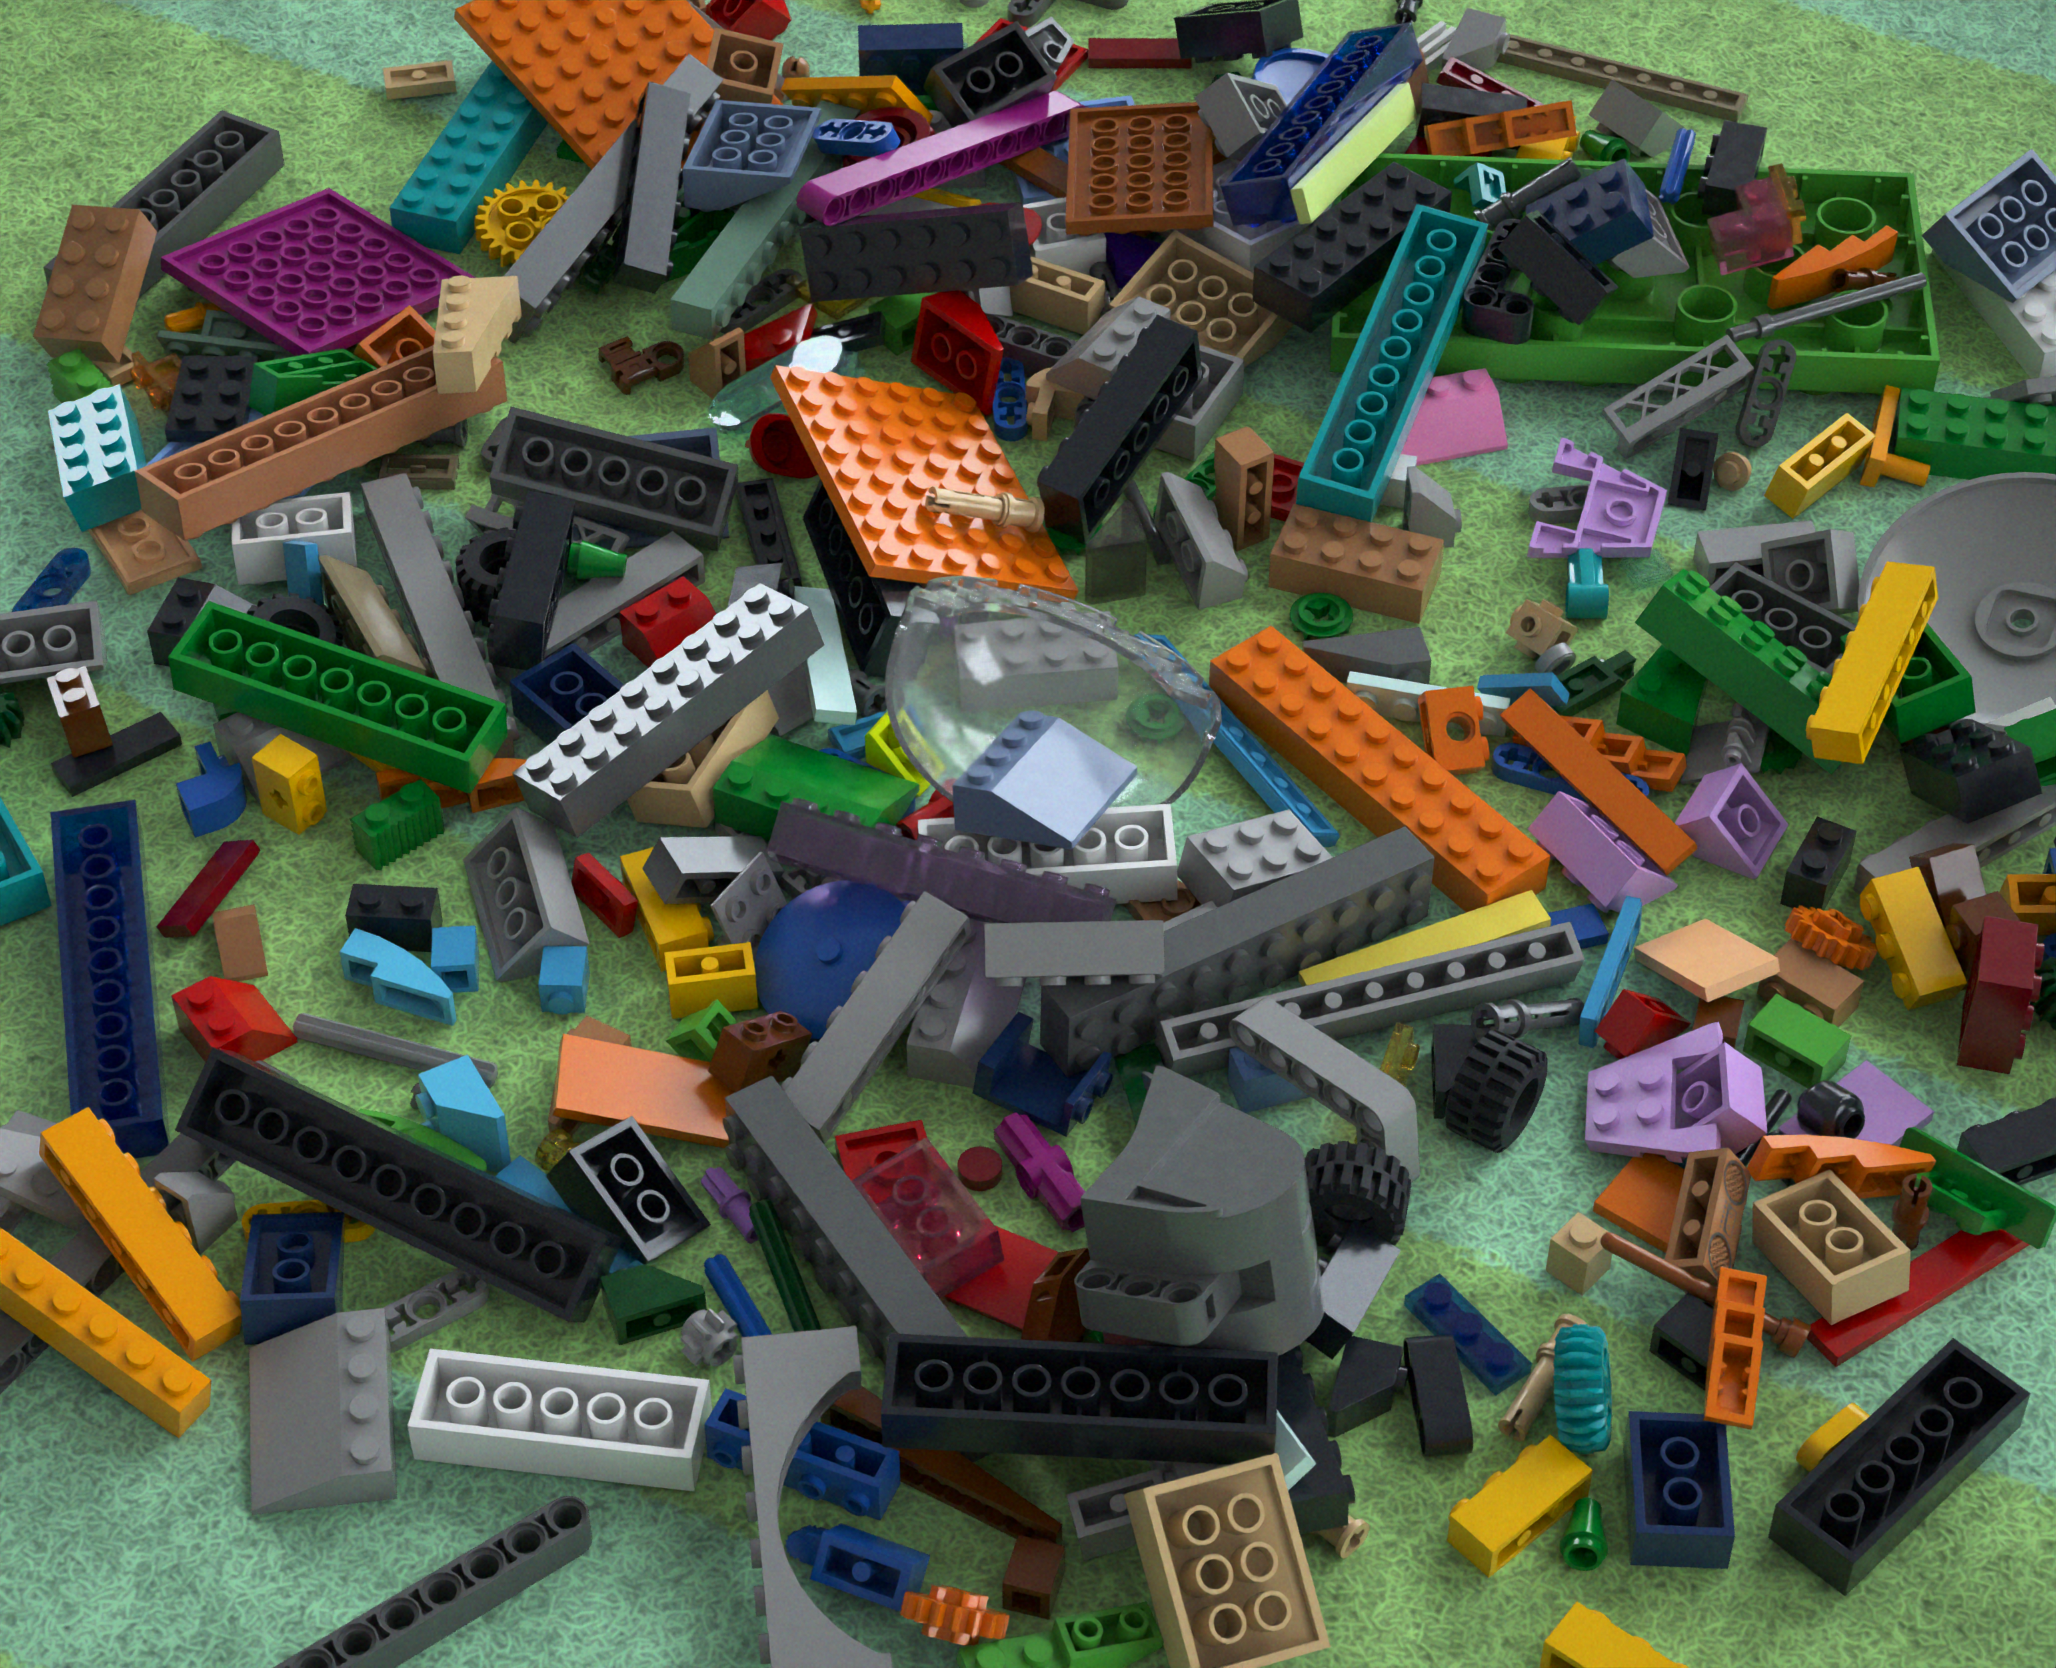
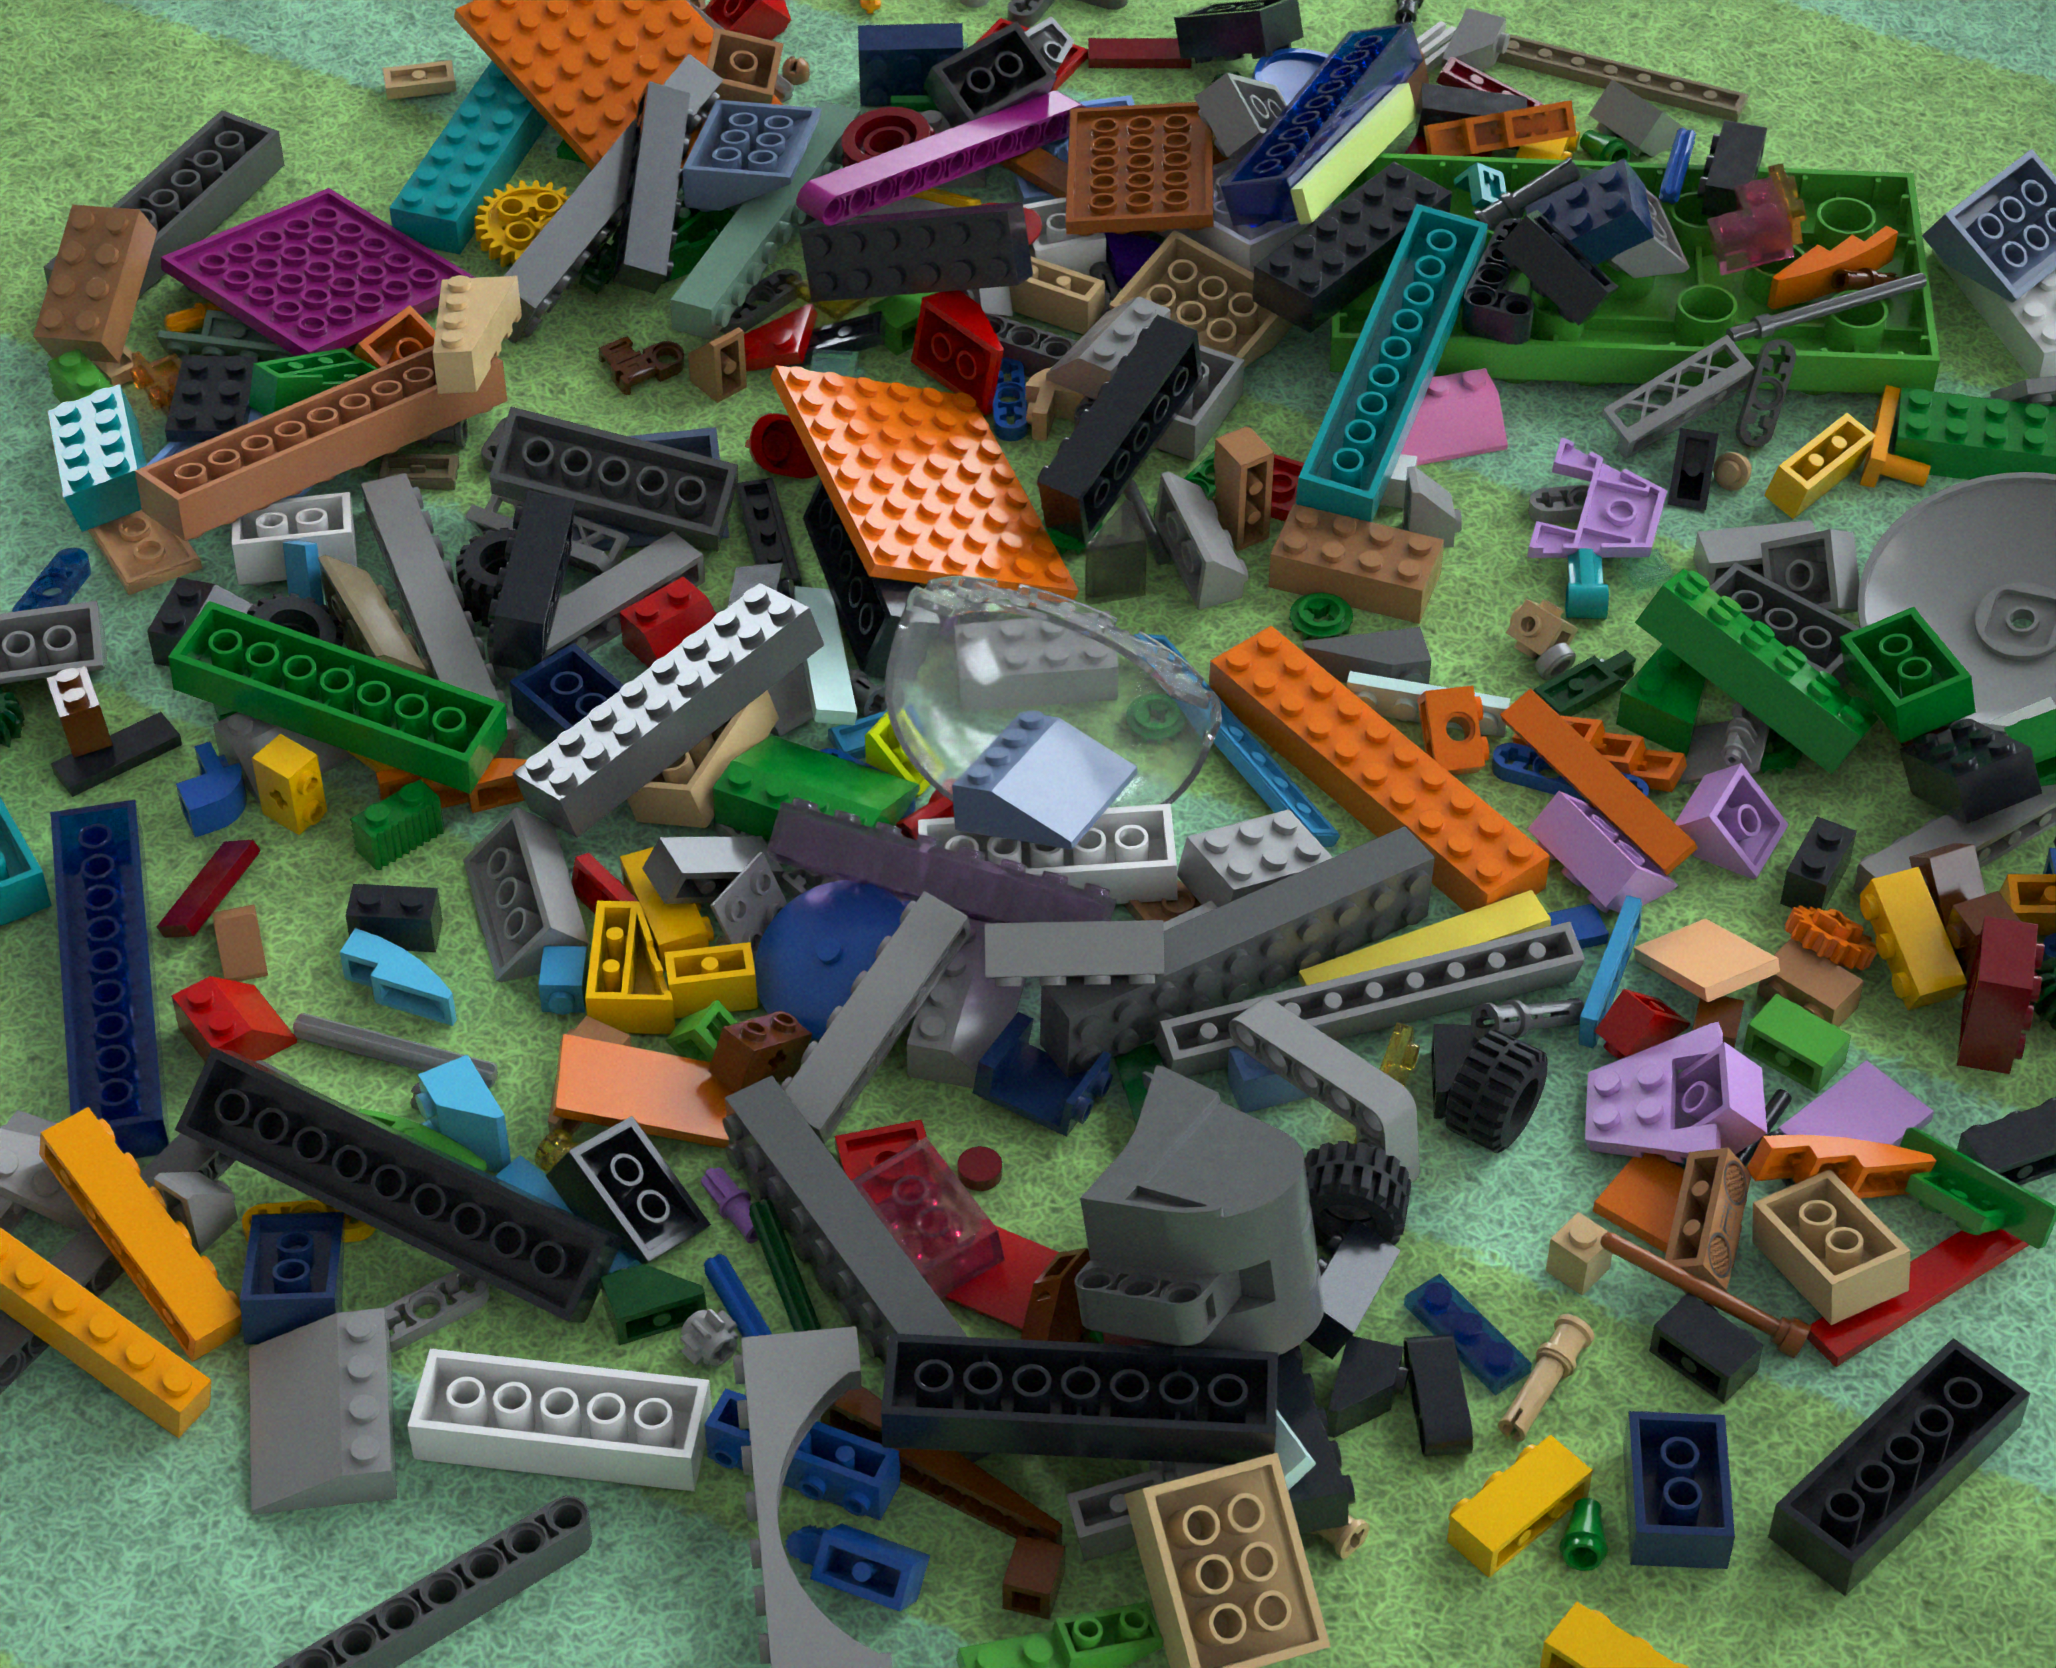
dark azure brick [431,926,479,993] -> none
green cone [567,540,627,579] -> none
clear light blue tile [709,336,848,435] -> none
light orange plate [781,75,933,126] -> none
blue beam [812,119,900,157] -> none
orange gear [900,1585,1010,1646] -> none
tan pin [925,486,1044,532] -> none
magenta piece [994,1112,1085,1233] -> none
dark azure tile [1477,672,1570,706] -> none
teal gear [1553,1324,1613,1454] -> none
orange slope [1703,1267,1767,1430] -> none
yellow beam [1796,1403,1870,1472] -> none
black head [1797,1081,1865,1139] -> none
yellow brick [1806,561,1939,764] -> none
reddish brown pin [1891,1174,1933,1251] -> none
none -> yellow wedge [585,901,675,1034]

